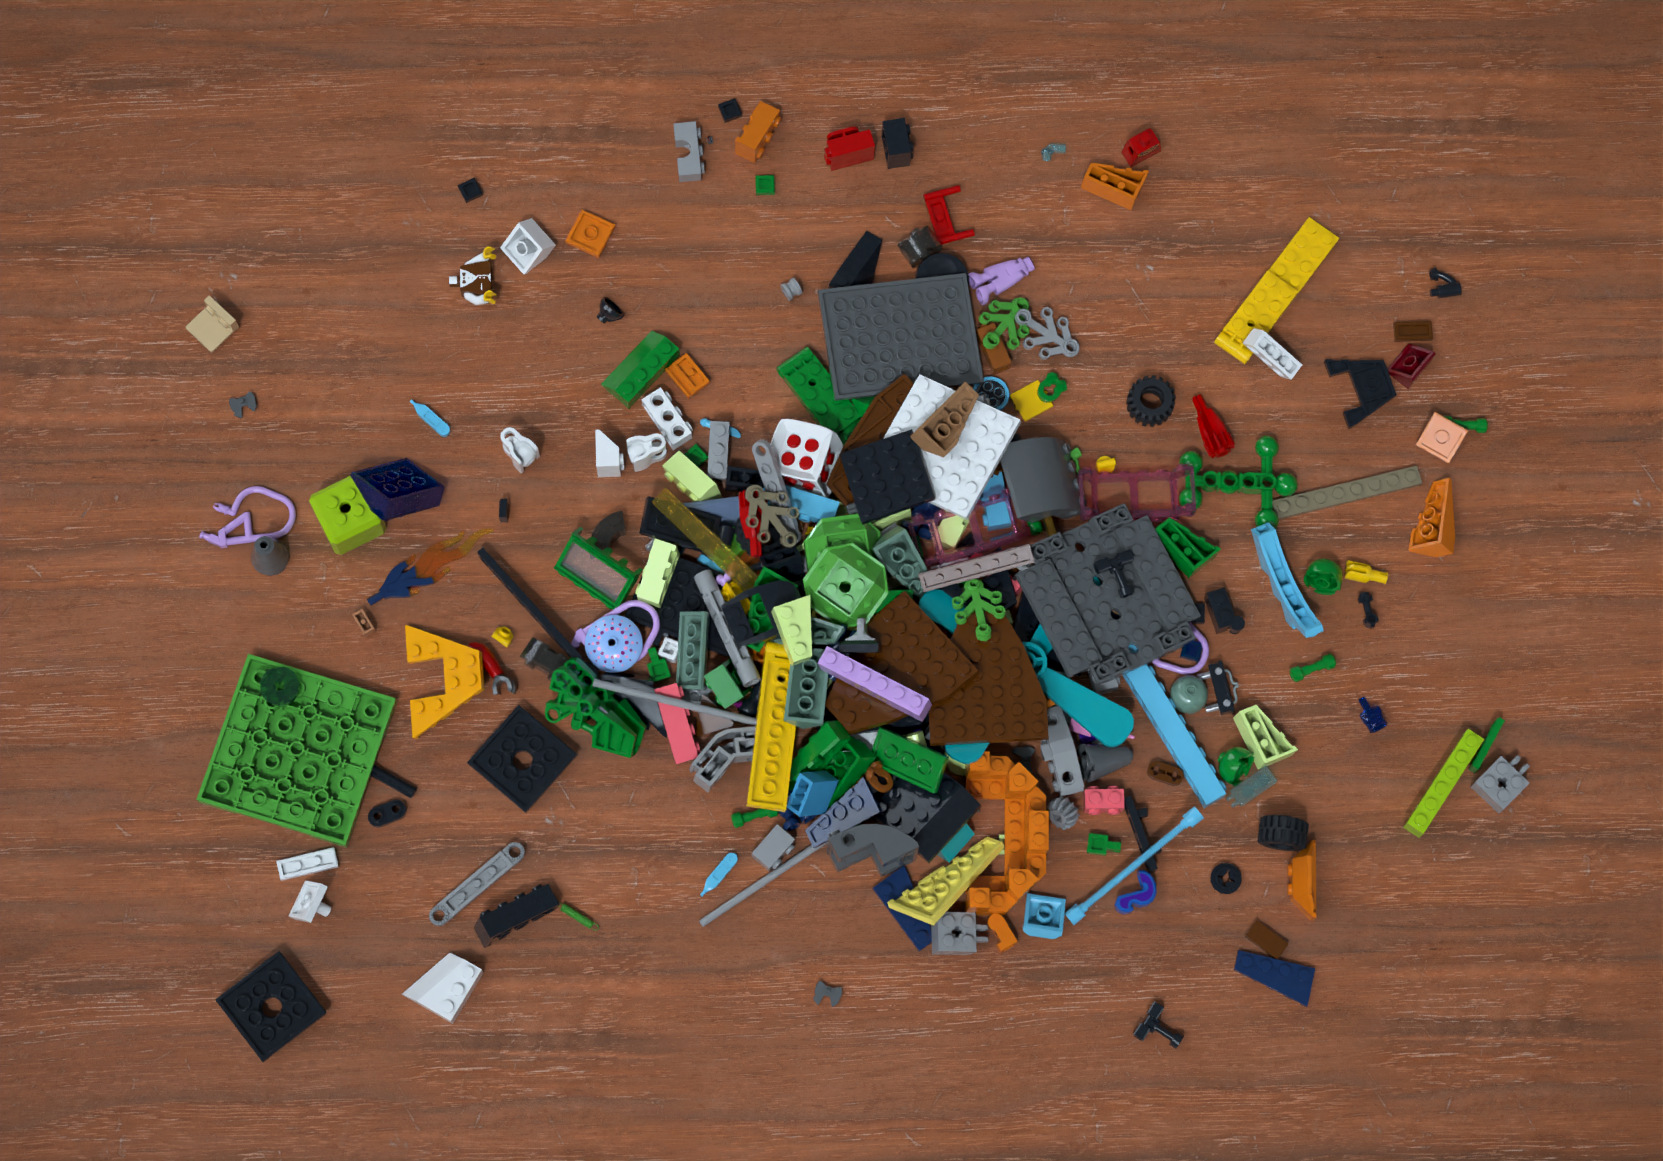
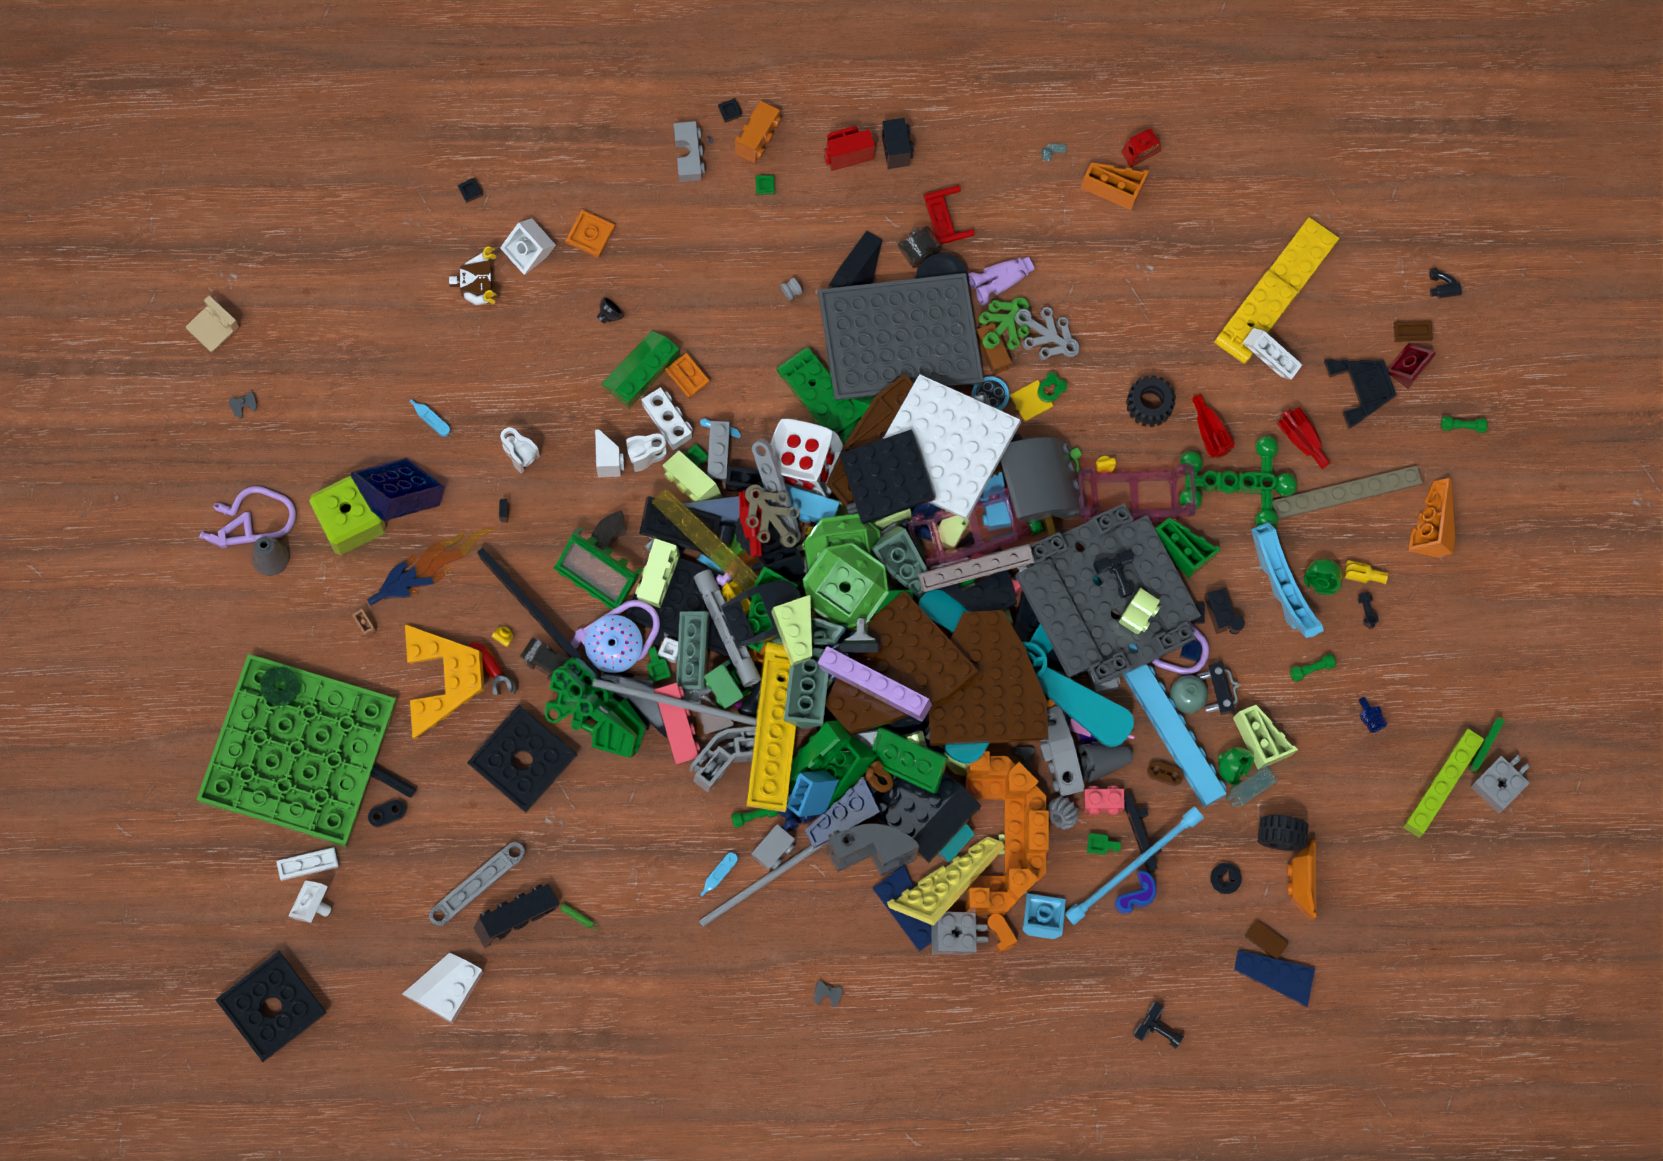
medium nougat wedge [910,381,979,458] -> none
bright green plant [952,579,1005,641] -> none
tile [1416,412,1468,463] -> none
none -> yellowish green brick [1118,588,1160,635]
none -> red piece [1277,406,1331,469]

